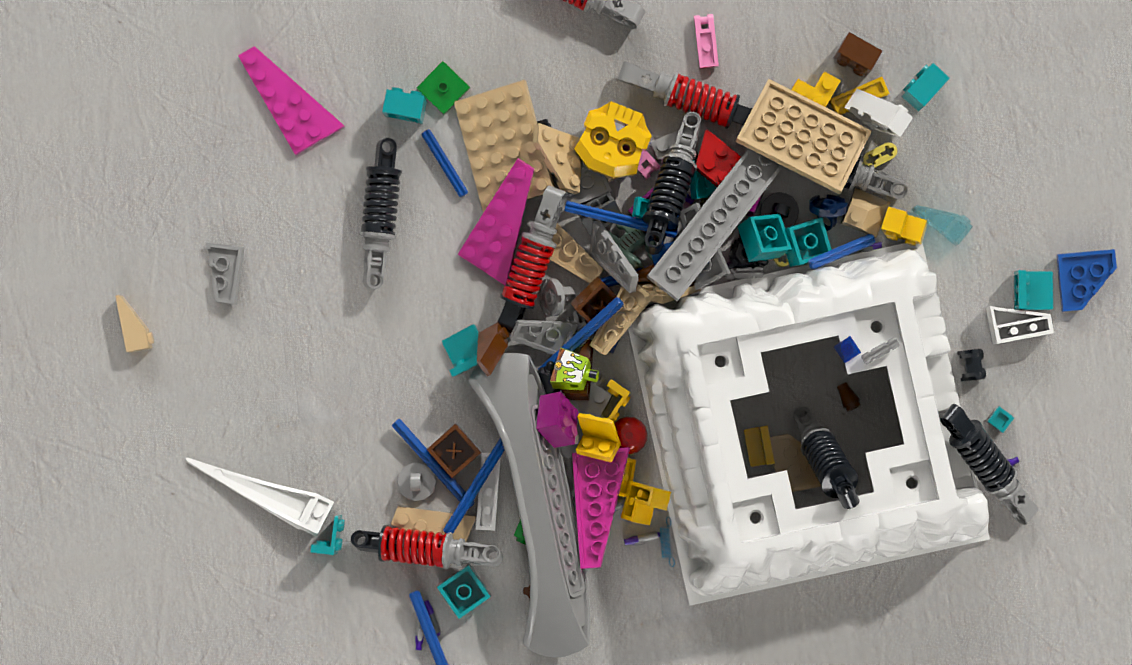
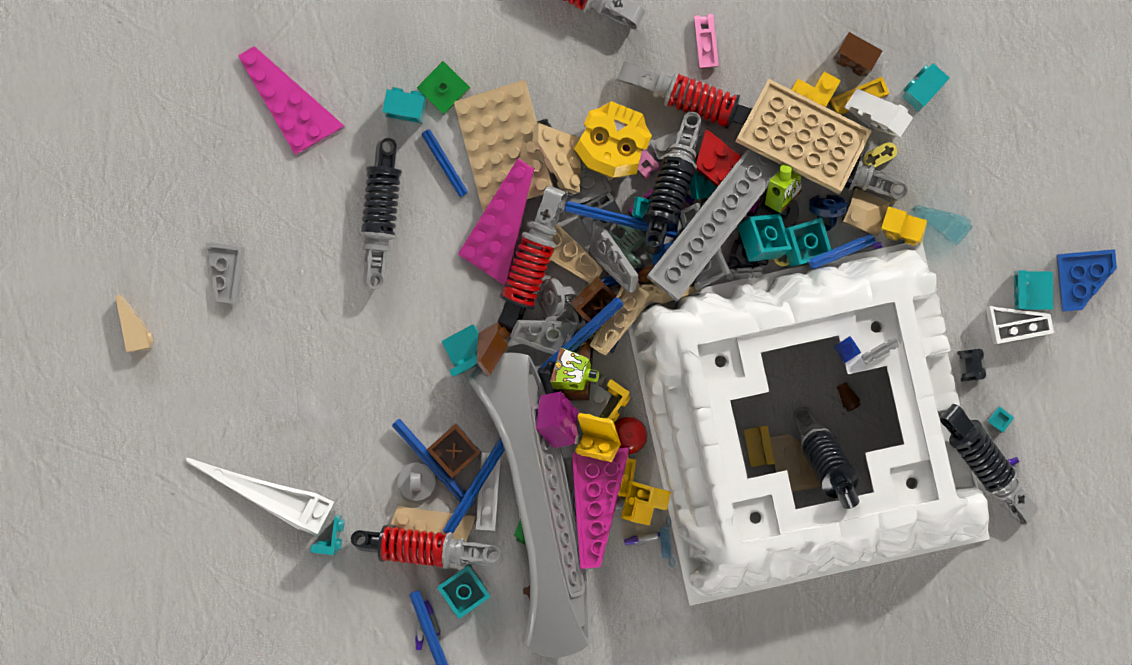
none -> lime torso [765,164,802,213]

